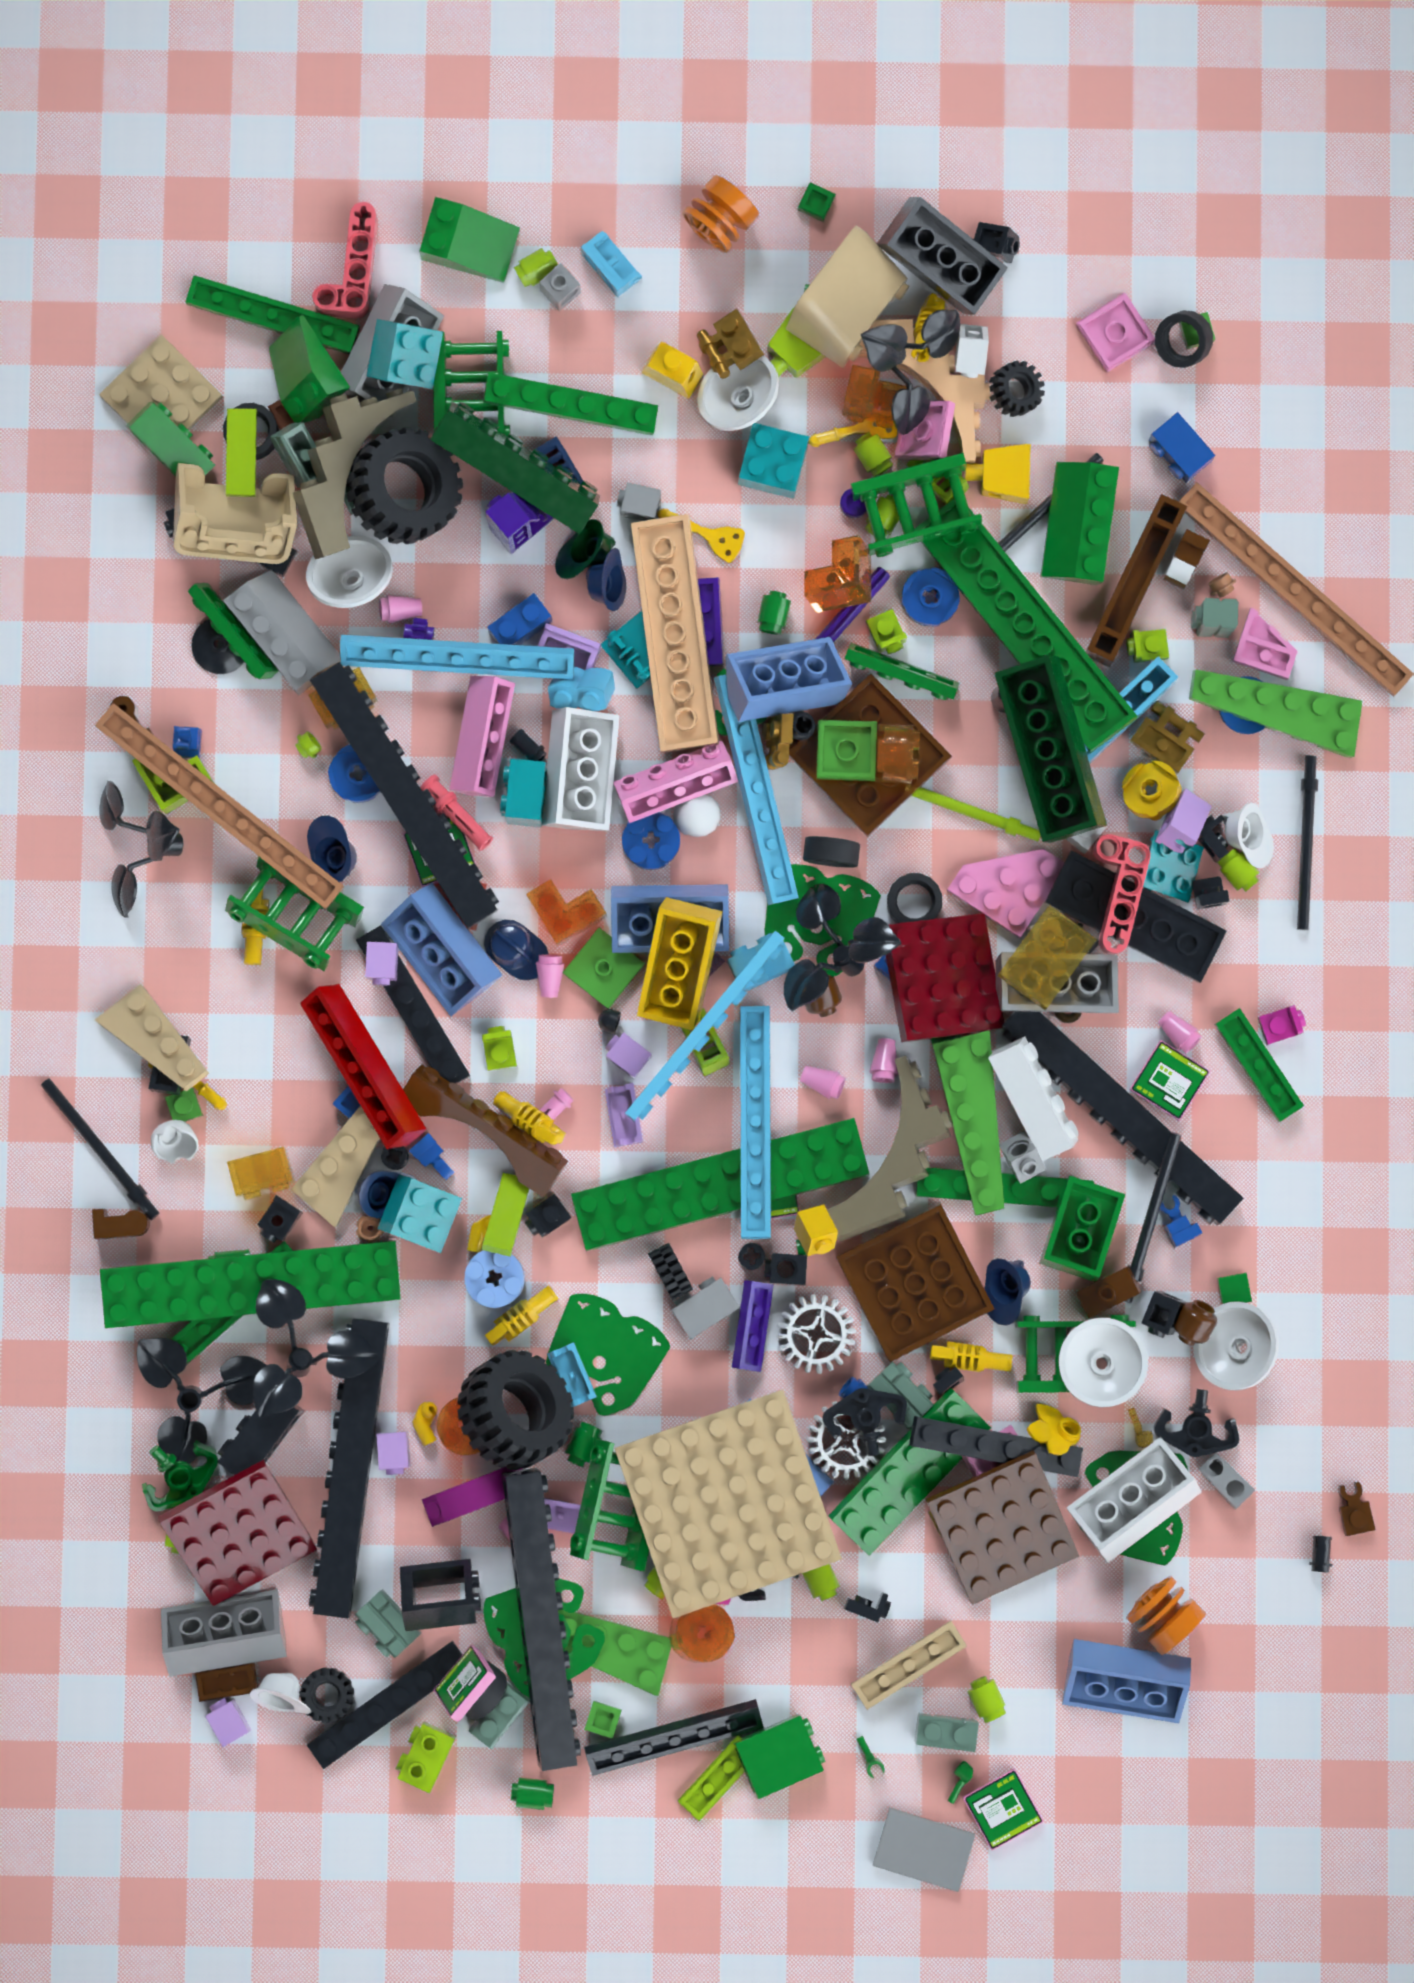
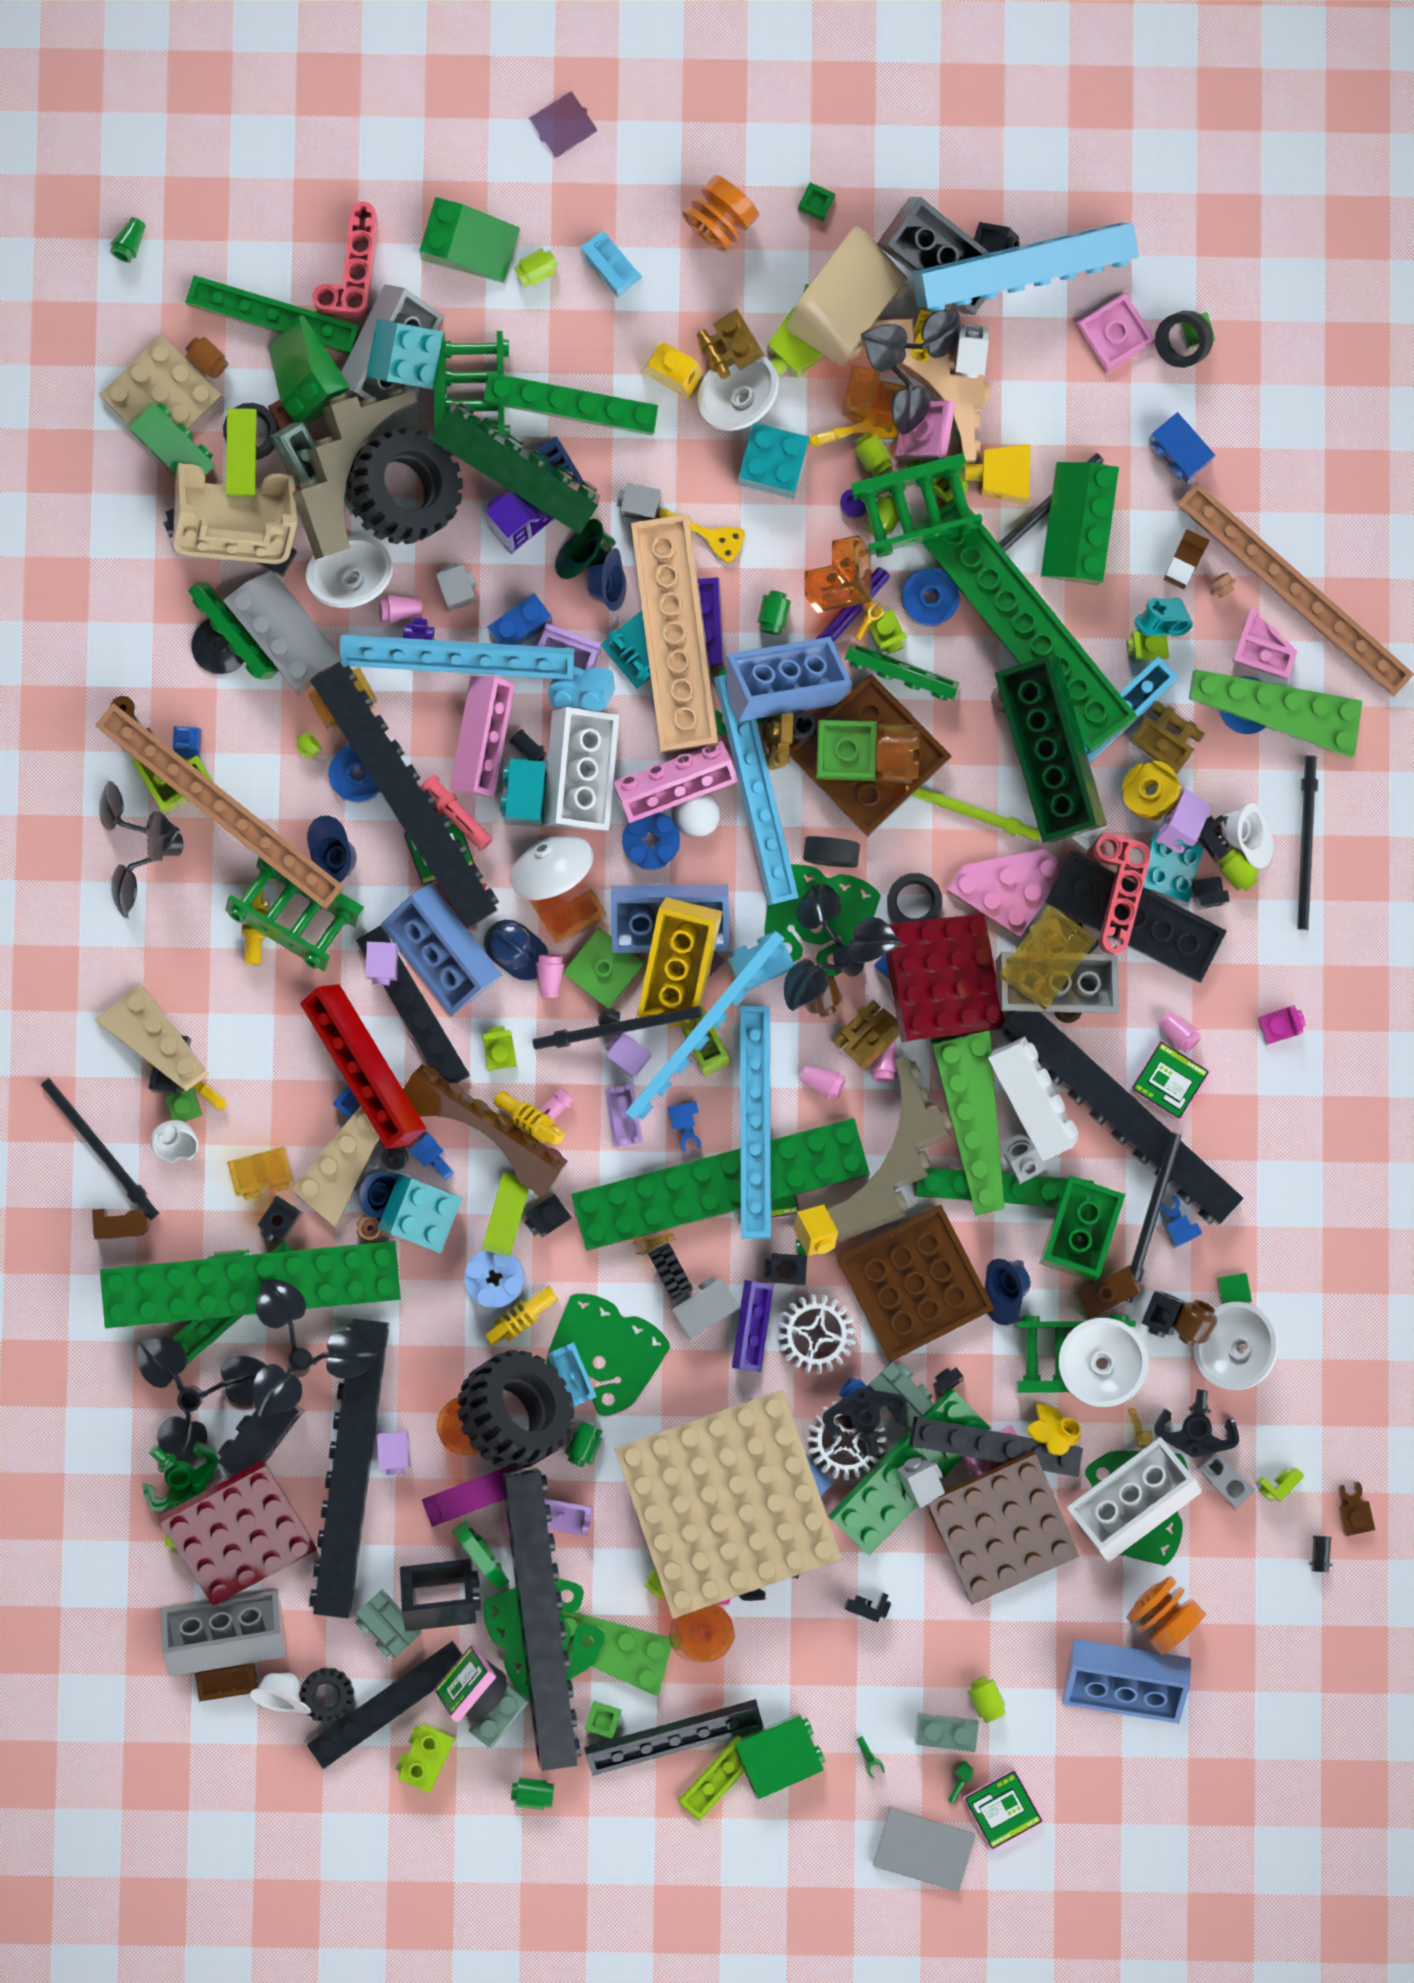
lavender brick [205,1698,251,1747] -> none
yellow arm [412,1402,438,1446] -> none
yellow arm [467,1215,491,1253] -> none
light grey brick [539,263,581,311] -> none
green fence [570,1439,649,1571] -> none
black bush [738,1243,765,1270] -> none
lime brick [802,1564,840,1602] -> none
tan plate [851,1620,967,1710] -> none
yellow hinge [930,1341,1013,1372] -> none
black tyre [989,360,1045,417] -> none
reddish brown arch [1085,494,1187,668] -> none
sand green brick [1191,598,1239,638] -> none
green plate [1214,1008,1304,1123] -> none
none -> green cone [110,217,146,263]
none -> dark orange brick [185,337,229,380]
none -> light grey brick [436,563,477,611]
none -> green piece [451,1521,510,1590]
none -> white dish [510,835,593,900]
none -> clear purple piece [530,91,598,158]
none -> black bar [533,1006,703,1050]
none -> clear yellow hand [633,1233,675,1255]
none -> blue piece [667,1101,701,1152]
none -> pearl gold plate [832,1000,900,1070]
none -> yellow hand [854,599,883,640]
none -> brick [897,1456,945,1508]
none -> medium azure brick [911,222,1139,312]
none -> teal piece [1134,598,1193,637]
none -> lime bracket [1256,1467,1305,1502]

